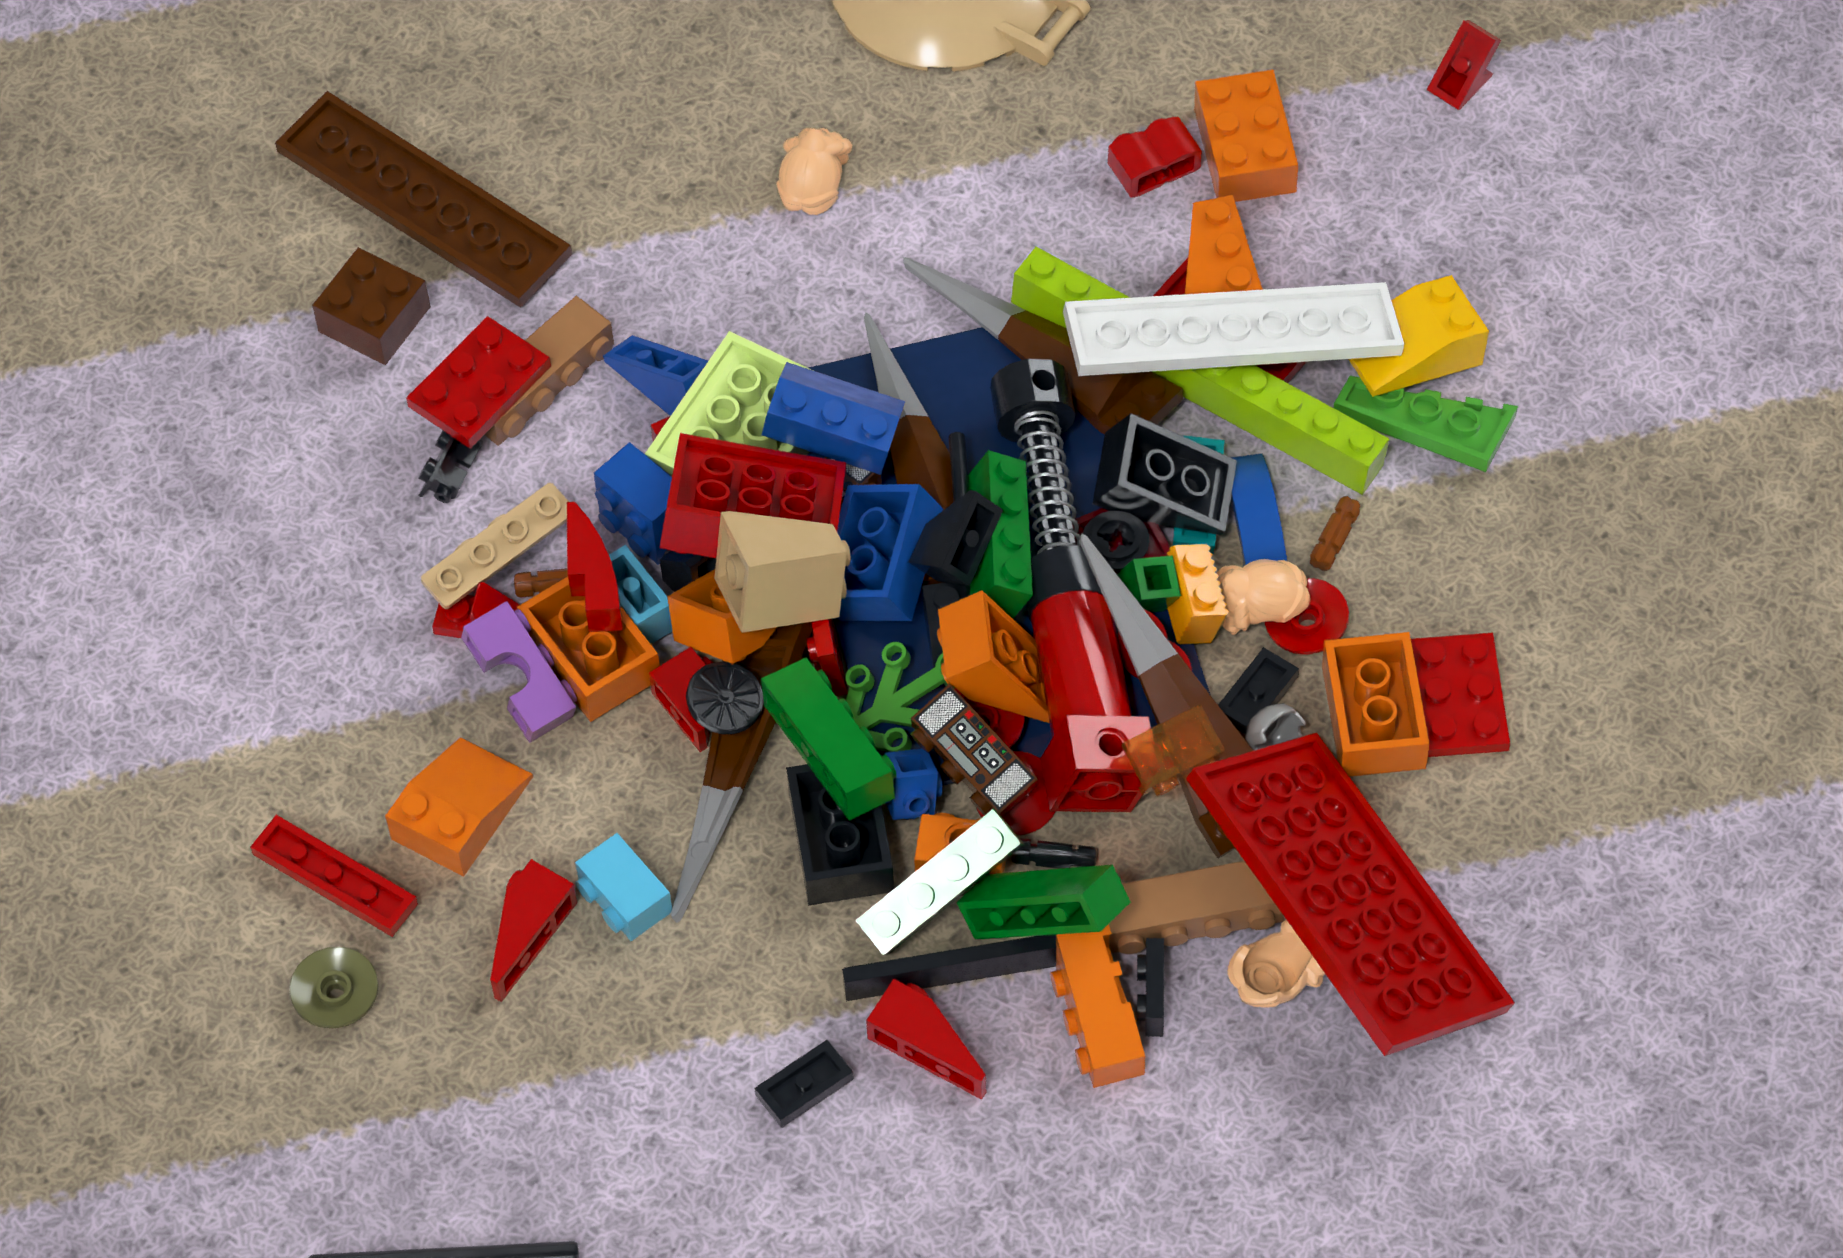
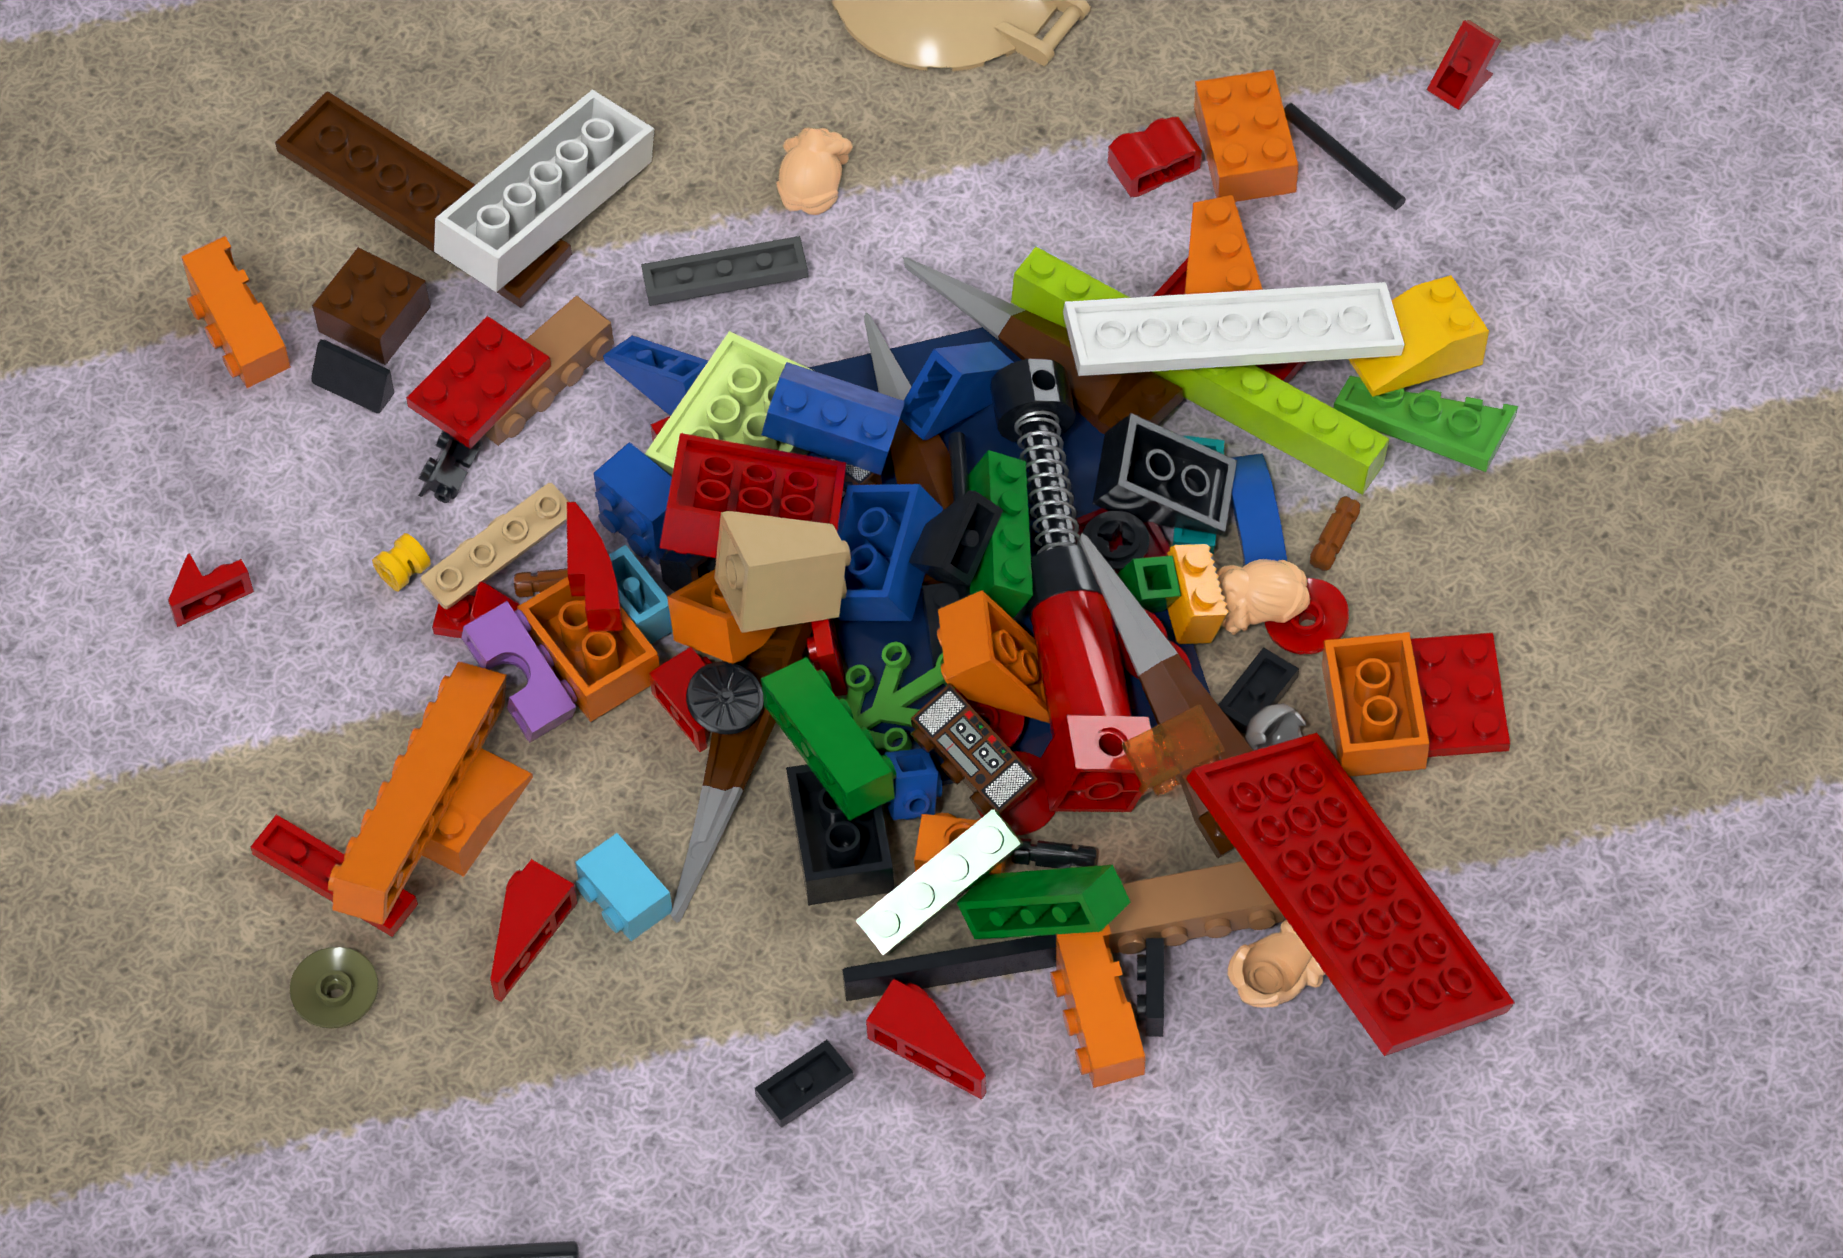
none -> red slope [168,553,254,627]
none -> orange wedge [181,236,291,388]
none -> black slope [311,339,395,413]
none -> orange brick [328,661,507,925]
none -> yellow wheel [372,533,431,592]
none -> white brick [434,89,654,292]
none -> dark grey plate [641,236,808,306]
none -> blue slope [900,342,1014,440]
none -> black bar [1284,103,1406,210]

